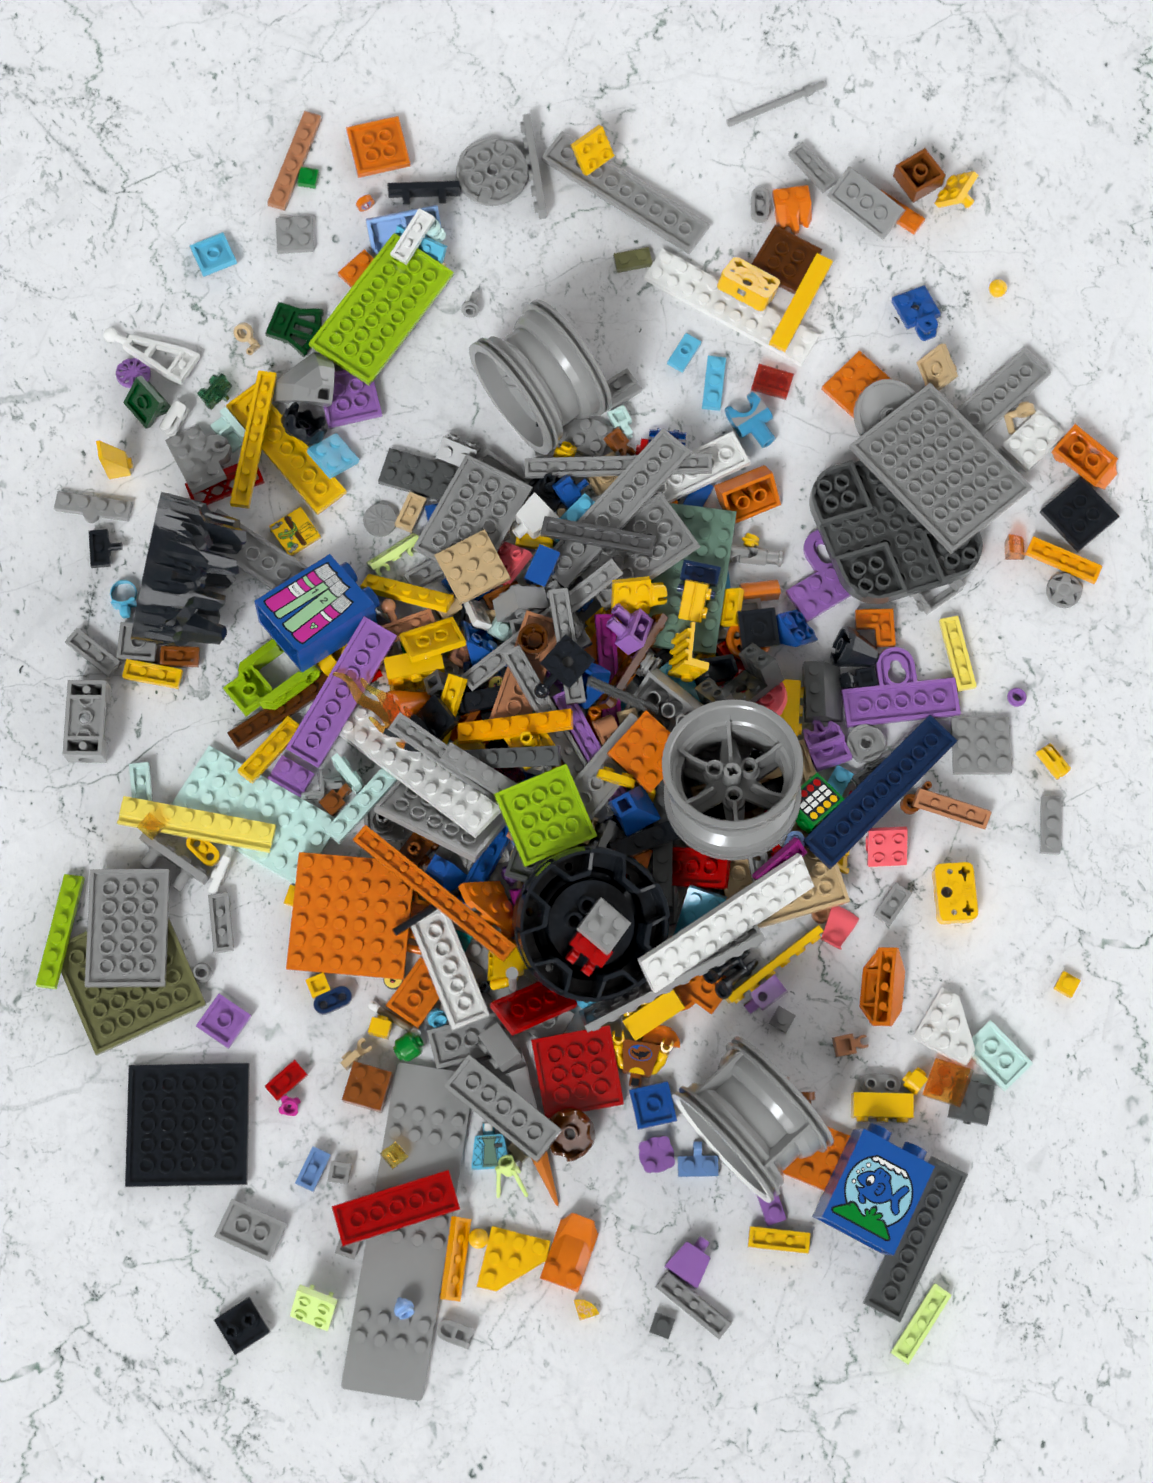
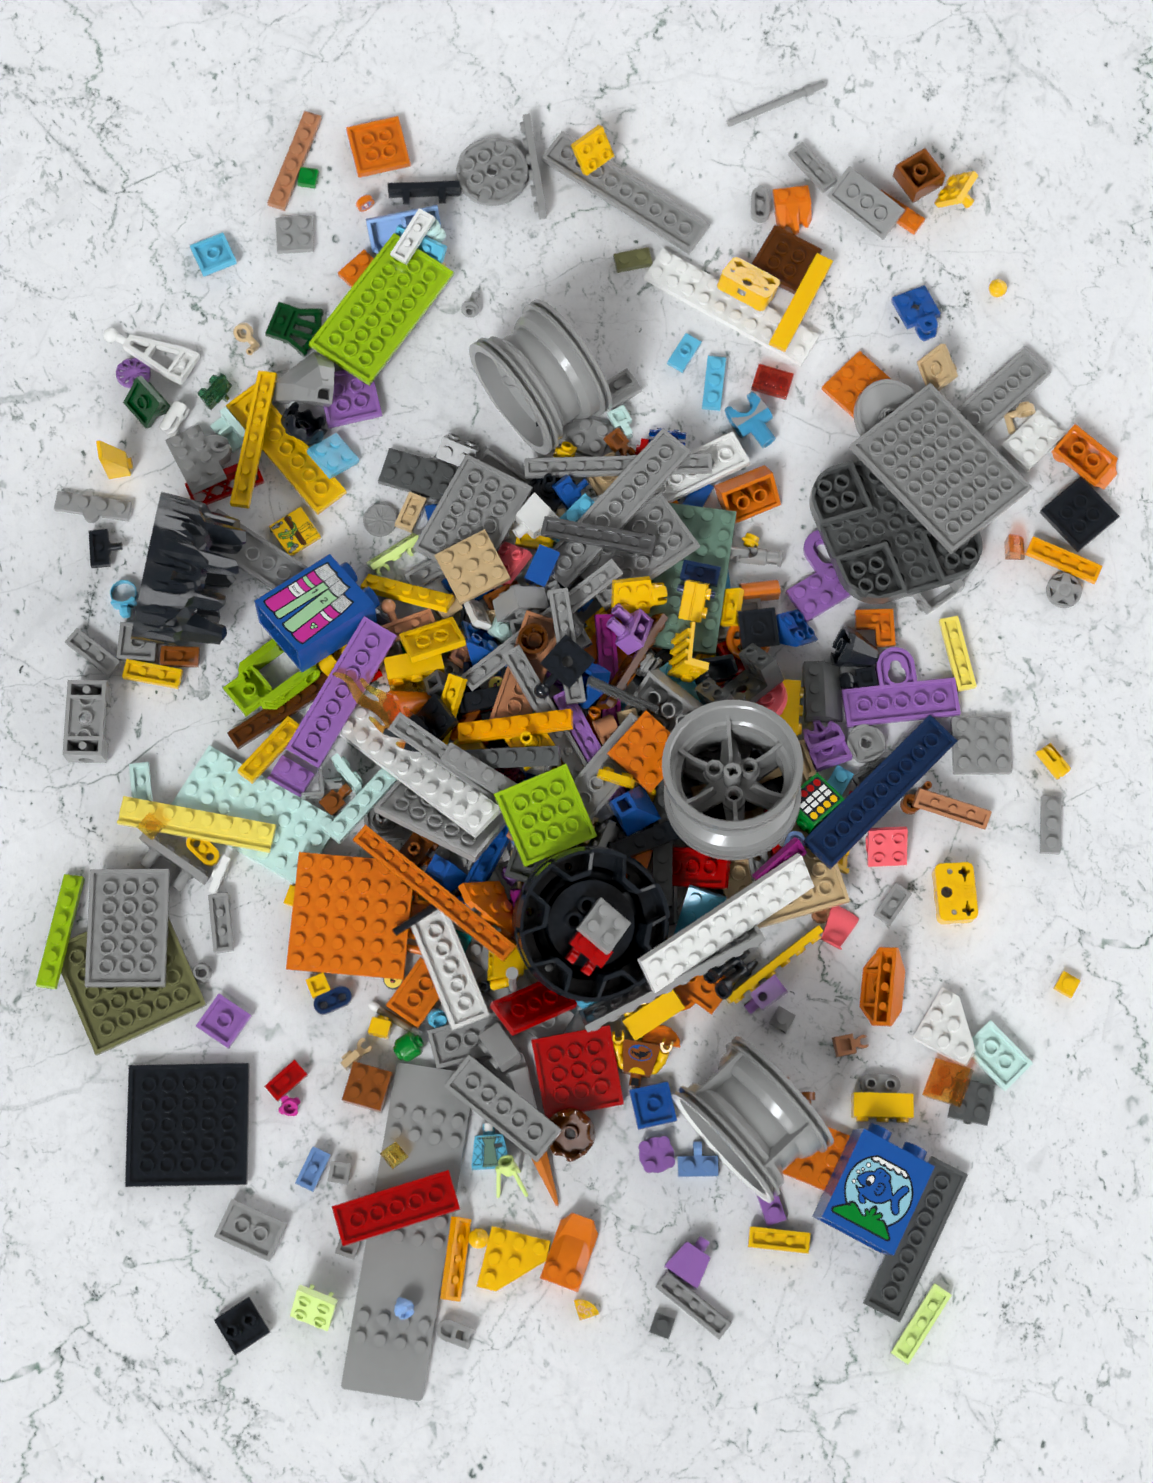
dark tan plate [508,1143,528,1163] -> none
yellow plate [902,1067,928,1095] -> none
medium lavender plate [1007,688,1027,707] -> none

